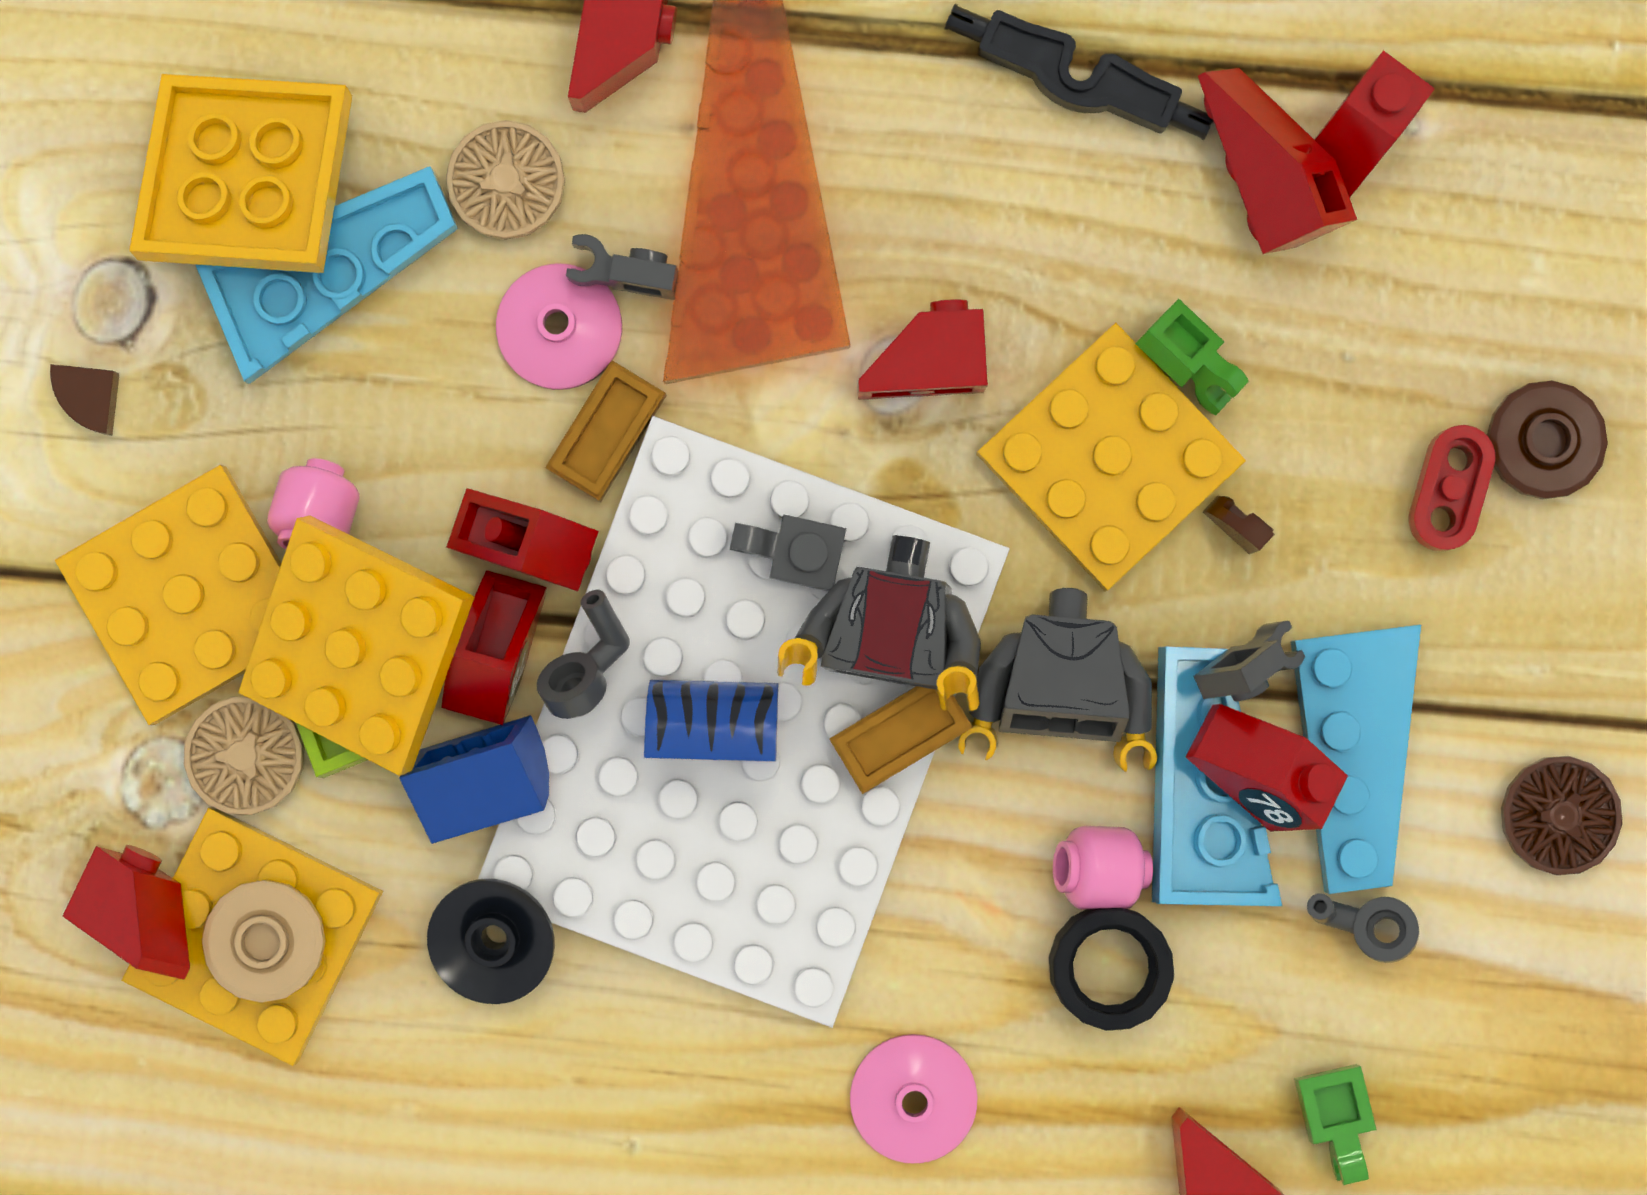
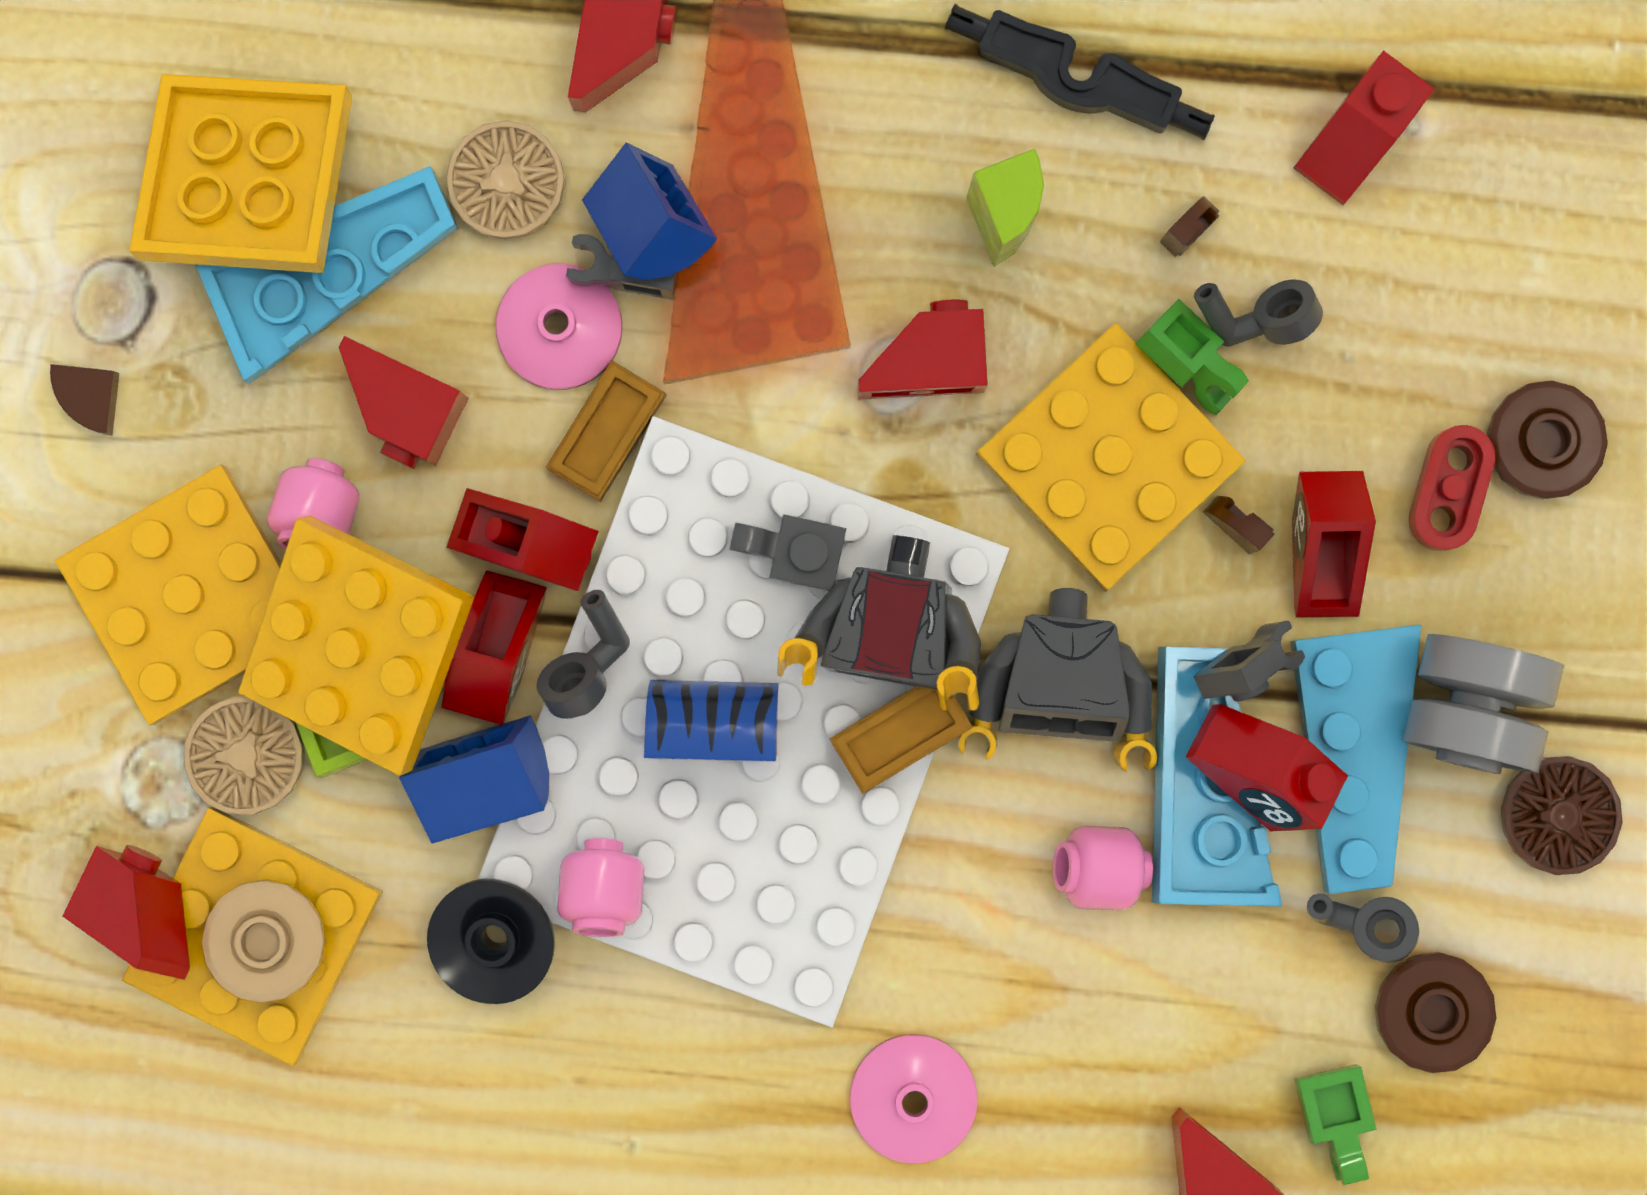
black tyre [1049,908,1174,1031] -> none
red slope [1198,68,1357,254] -> none
none -> red slope [338,336,469,469]
none -> bright pink head [557,838,644,937]
none -> blue brick [582,142,717,280]
none -> lime brick [966,149,1044,267]
none -> reddish brown tile [1160,196,1220,257]
none -> dark grey plate [1194,279,1323,346]
none -> red slope [1292,471,1376,618]
none -> reddish brown wheel [1375,952,1497,1073]
none -> light grey wheel [1402,634,1564,774]

